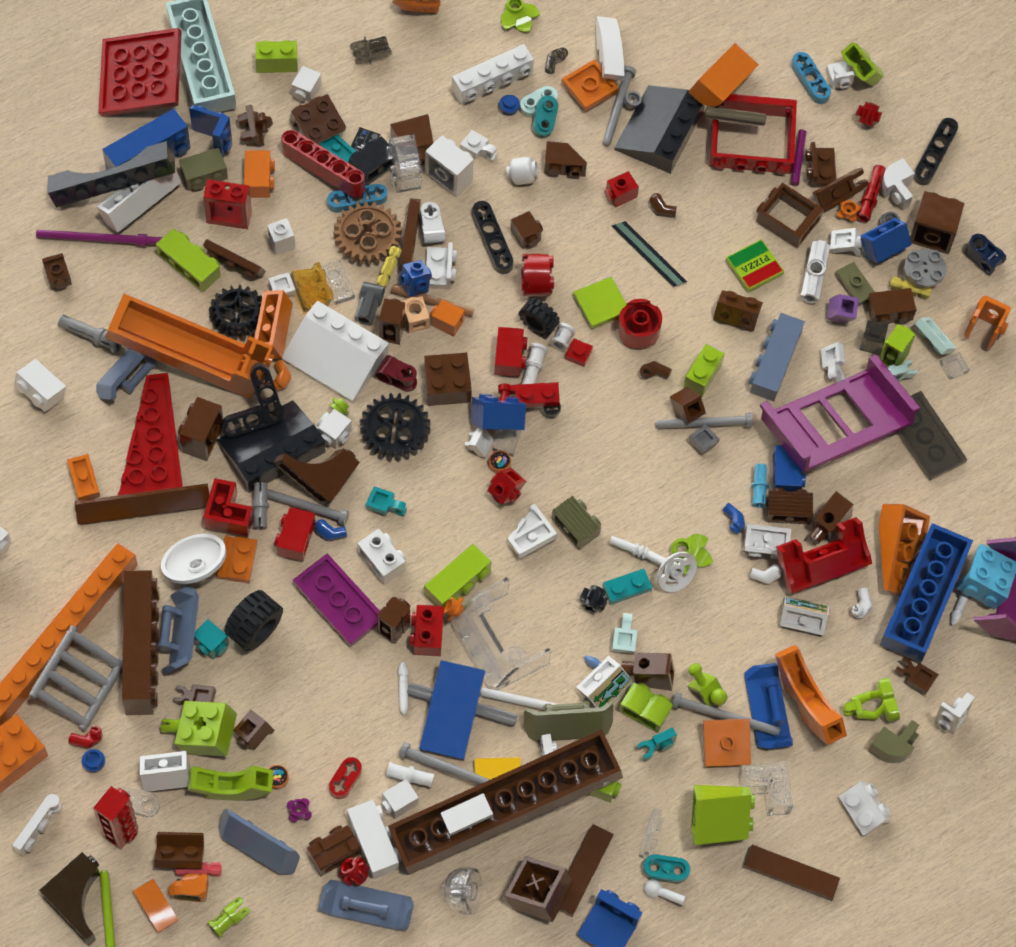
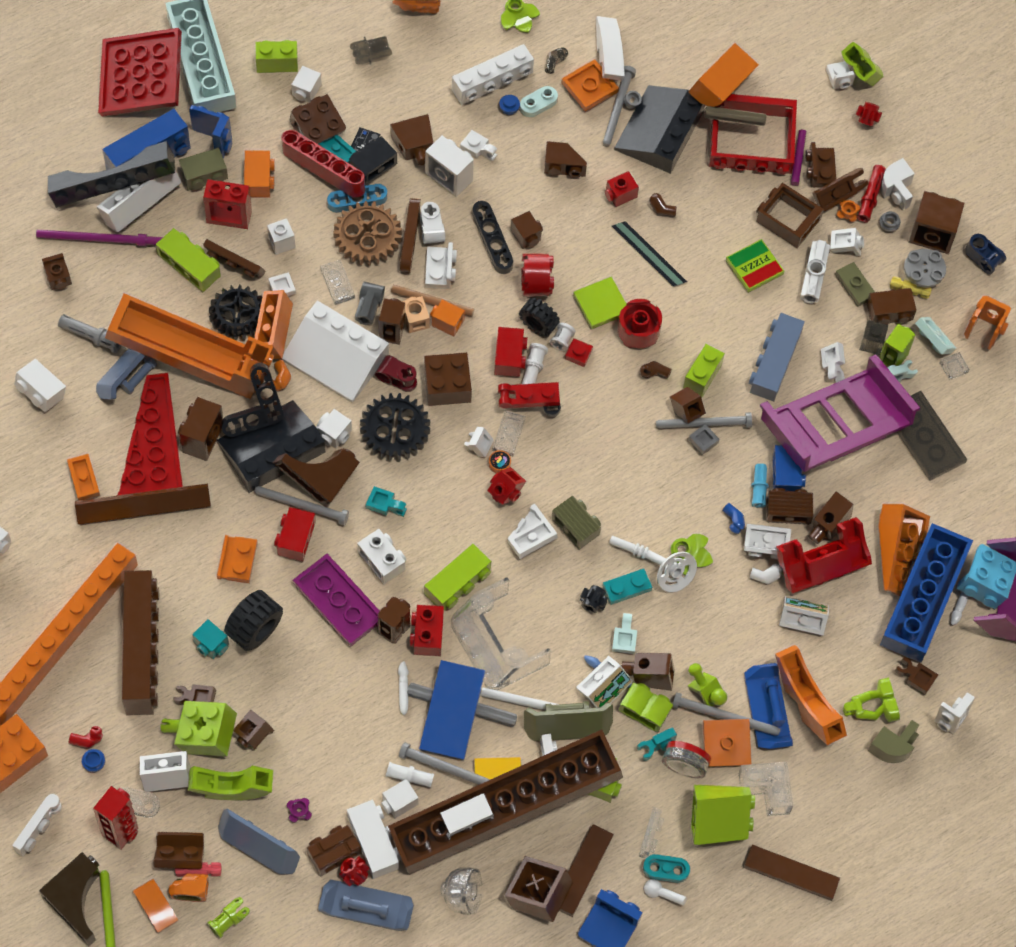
light grey bar [29,625,123,732] -> none
sand blue piece [158,586,199,674] -> none
white dish [161,534,227,584] -> none
red brick [203,478,254,537] -> none
reddish brown hips [237,104,273,147] -> none
light grey pin [251,482,269,529] -> none
tile [269,765,289,789] -> none
clear yellow bracket [290,262,333,312] -> none
blue arm [315,519,347,540] -> none
red beam [329,757,362,799] -> none
lime plate [330,398,349,415] -> none
light yellow axle [376,246,402,287] -> none
clear brick [386,134,423,193] -> none
blue brick [399,260,432,297] -> none
orange plate [444,597,464,621] -> none
blue brick [470,393,526,430] -> none
white head [507,157,538,185] -> none
teal plate [532,95,558,137] -> none
reddish brown bracket [713,290,763,331] -> none
dark azure beam [791,52,831,104] -> none
medium lavender brick [827,294,859,323] -> none
white bracket [839,781,892,836] -> none
white arm [851,588,872,618] -> none
blue brick [860,218,912,263] -> none
black beam [914,118,958,185] -> none
none -> clear piece [662,741,711,778]

